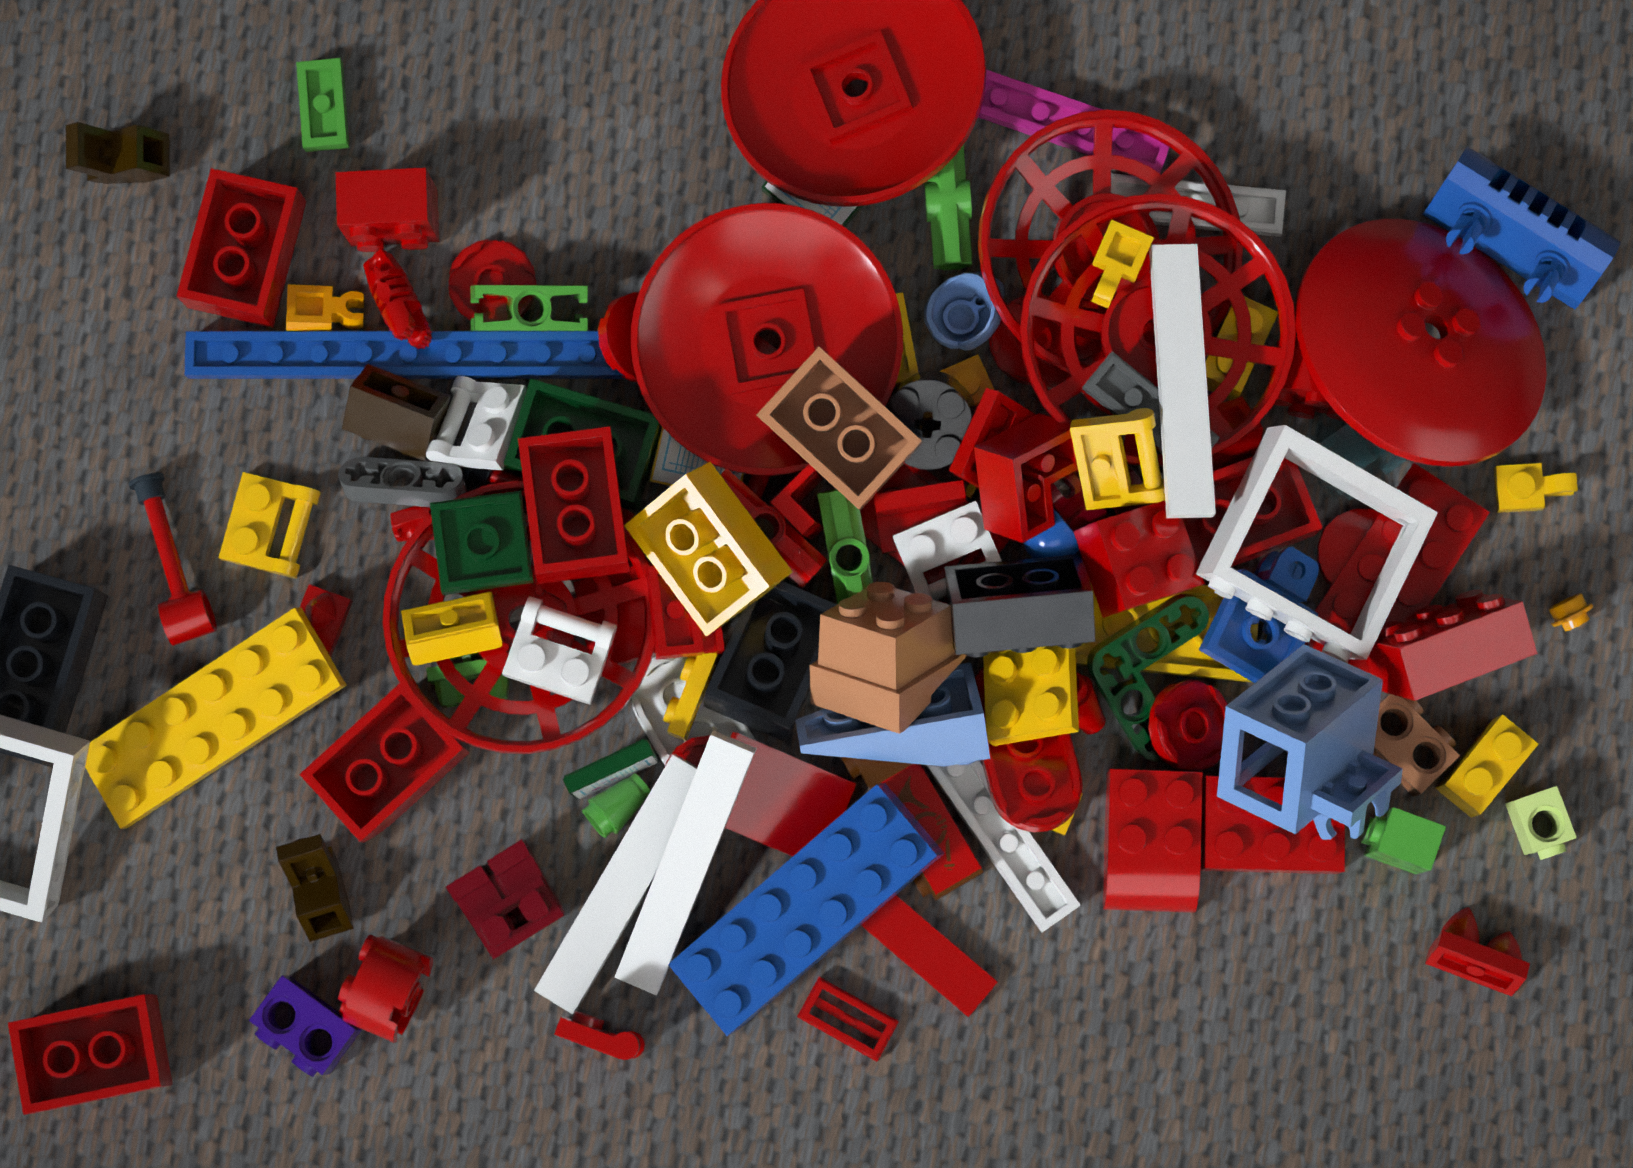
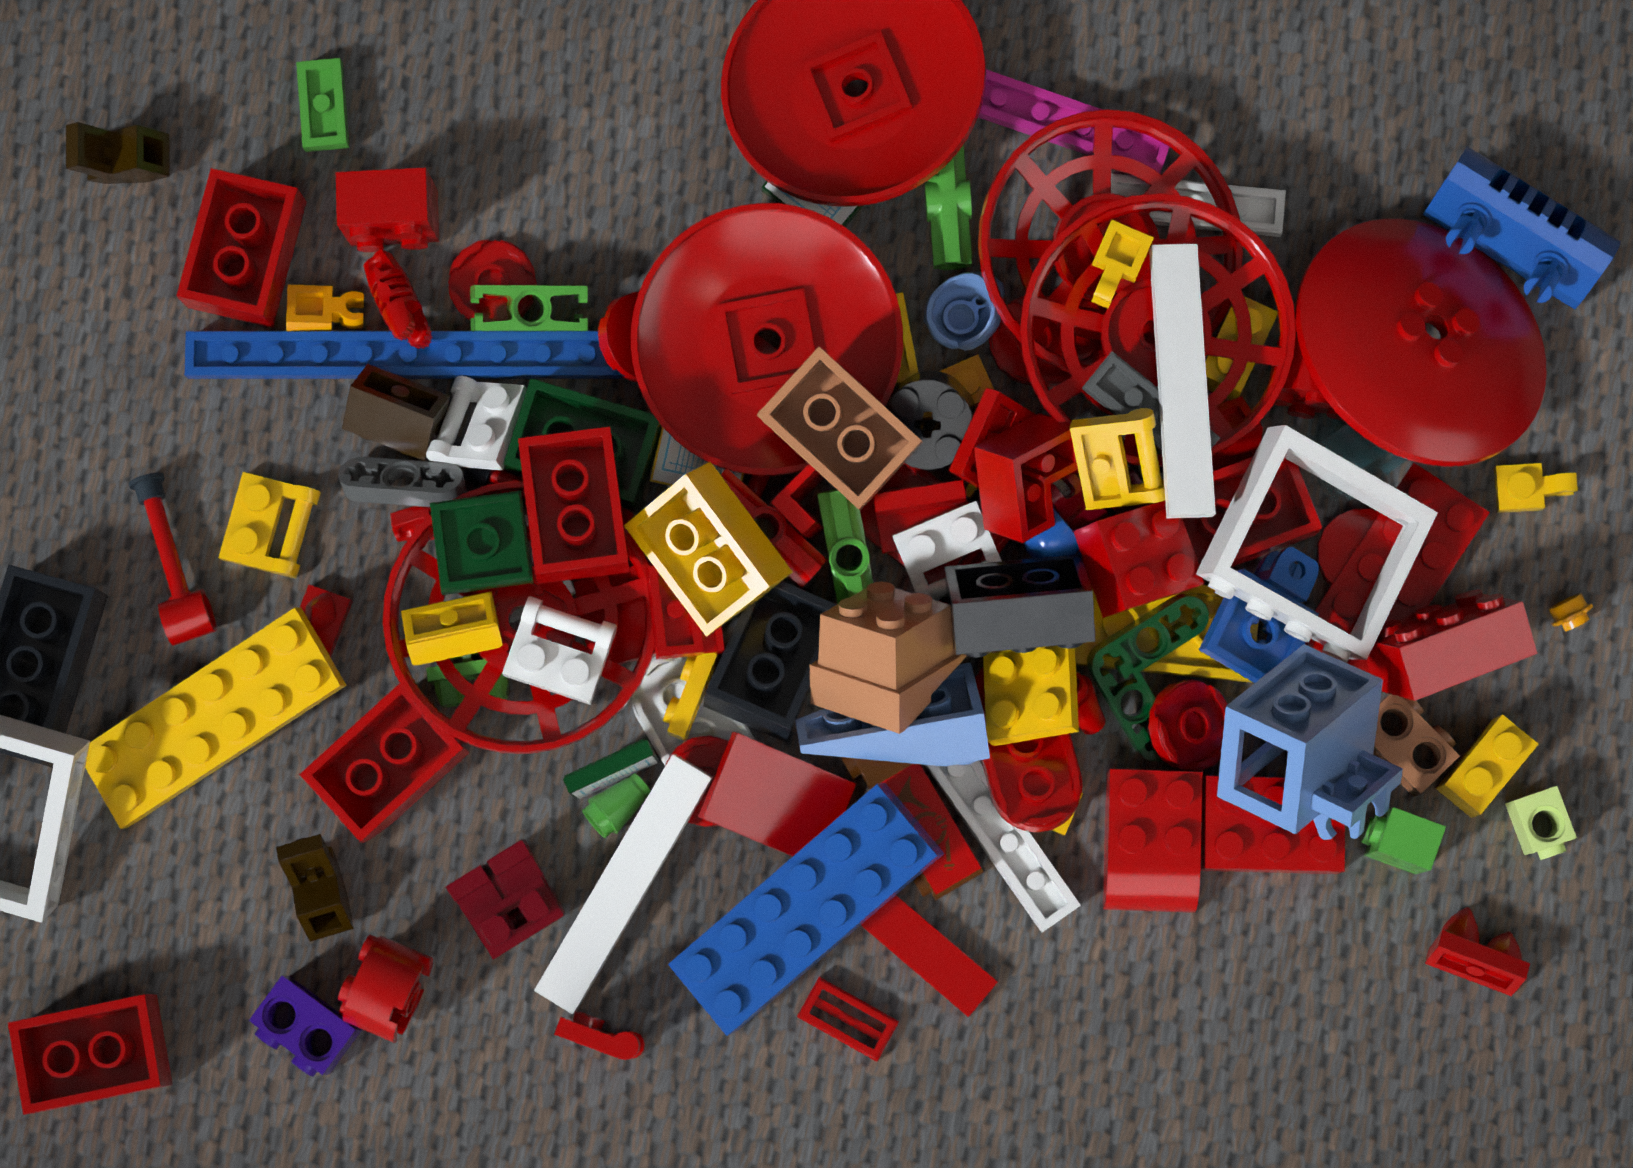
white tile [615,731,756,996] -> none

